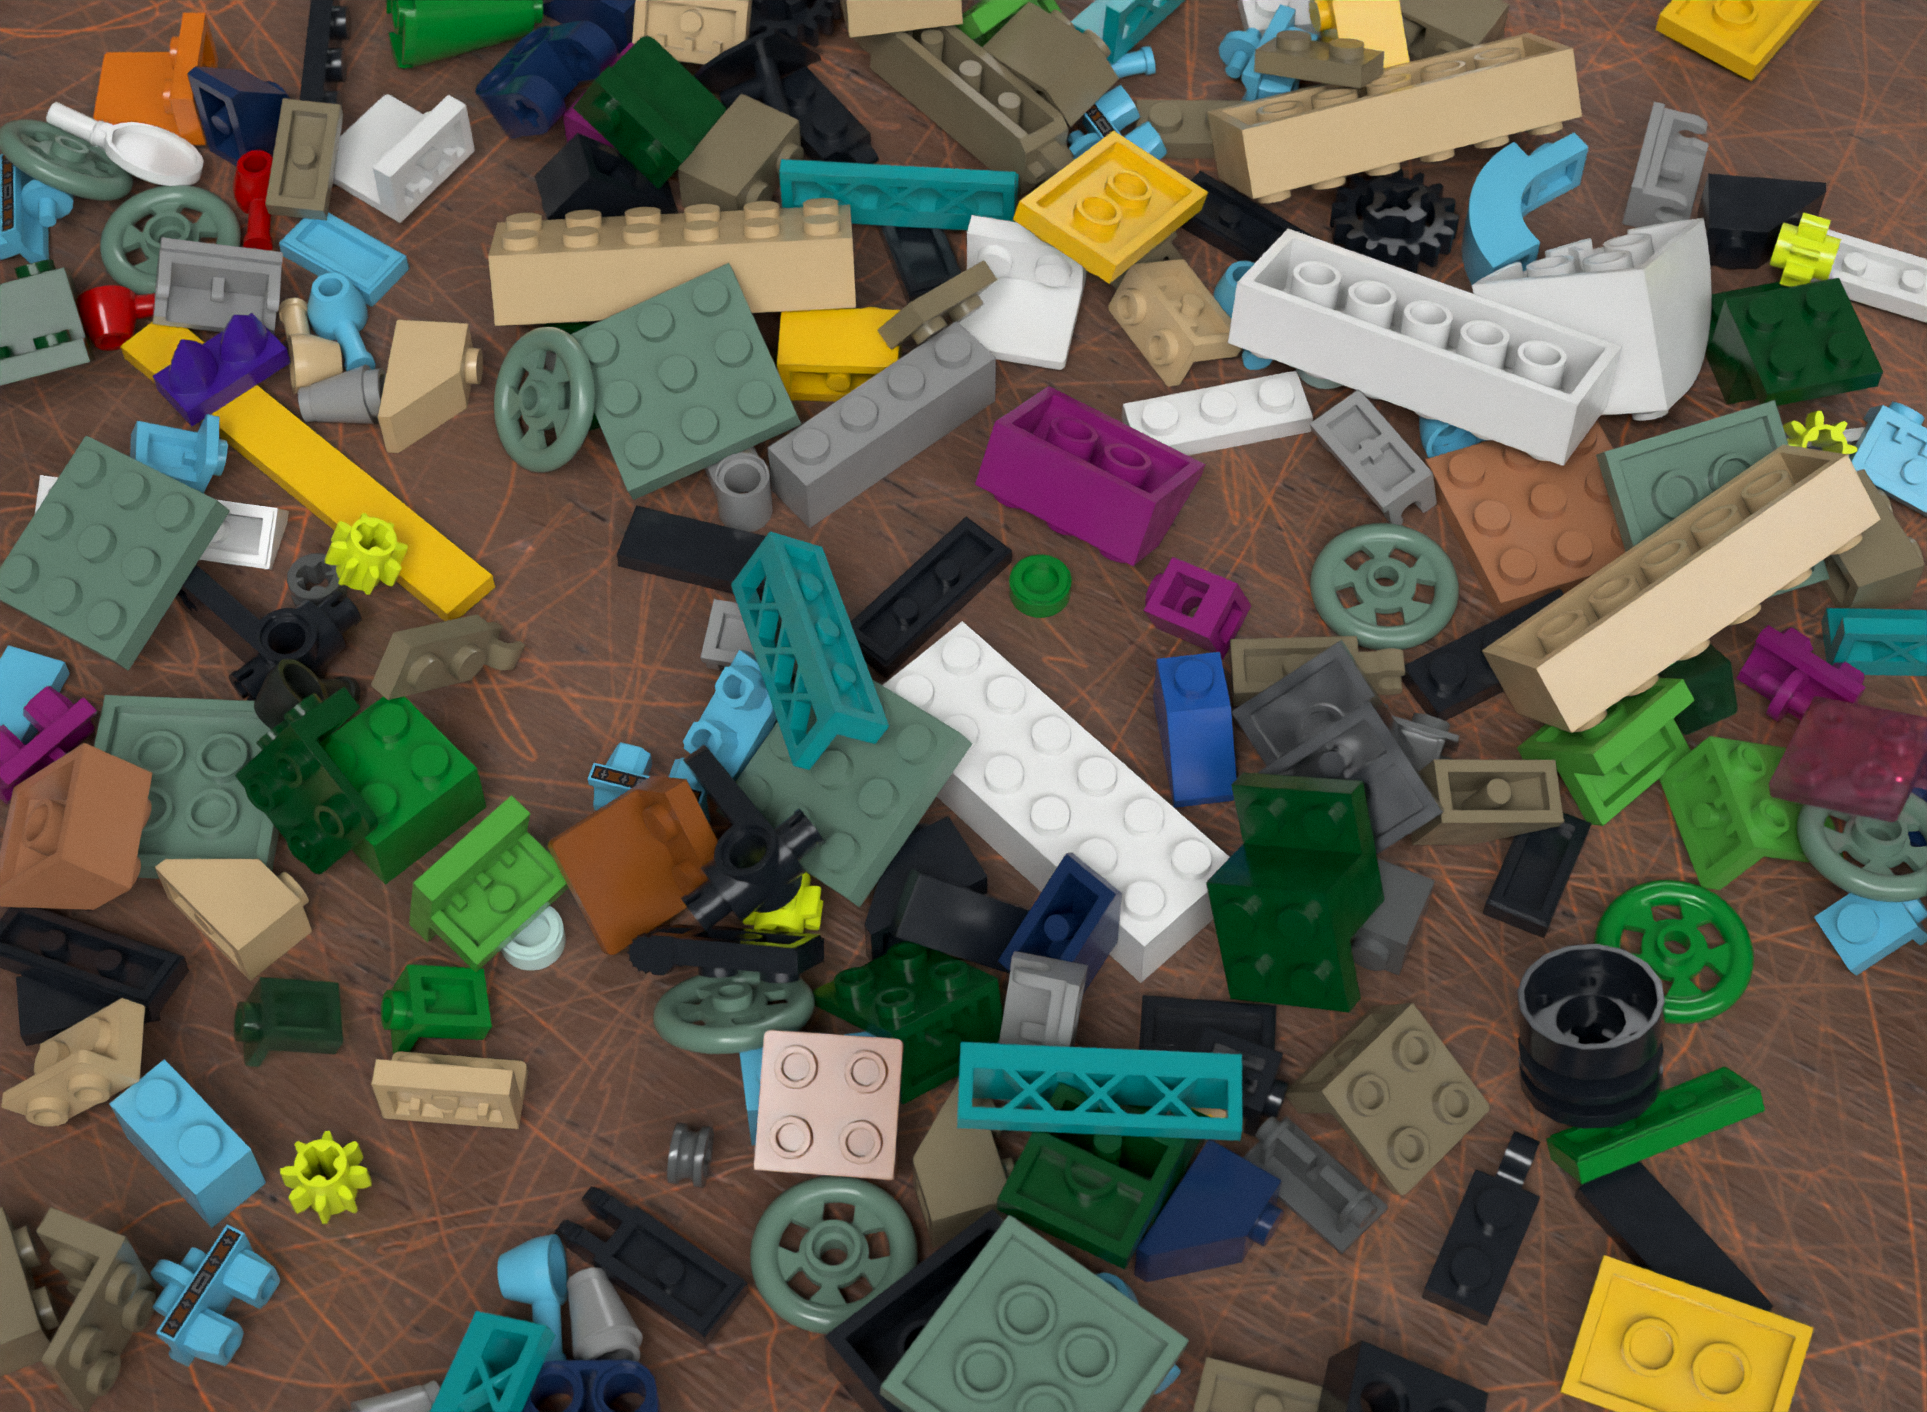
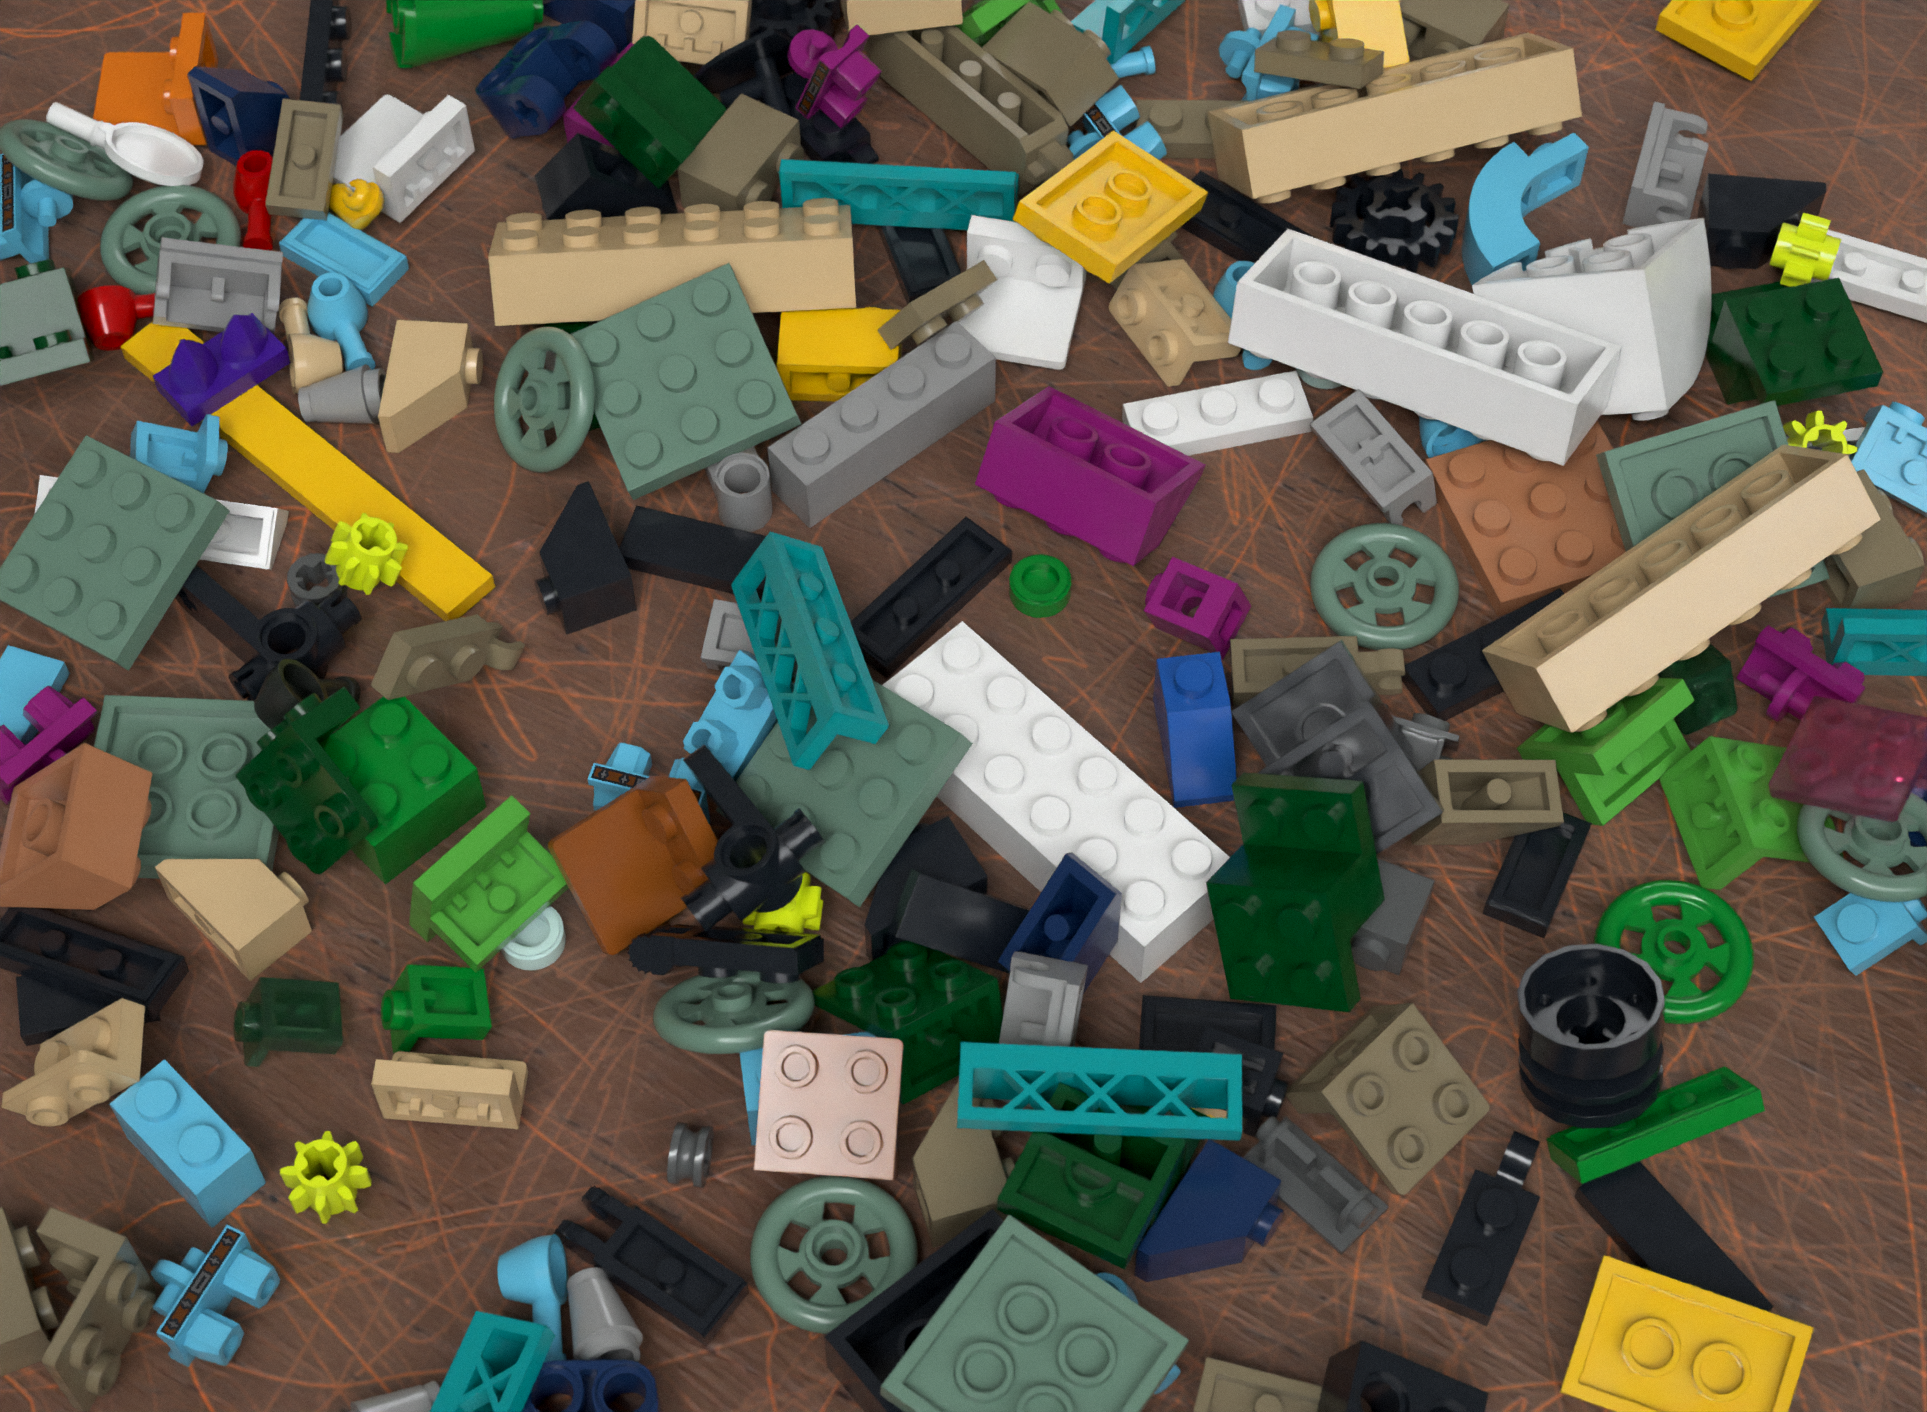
none -> yellow arm [329,179,384,230]
none -> black slope [535,481,637,635]
none -> magenta hips [787,25,882,128]

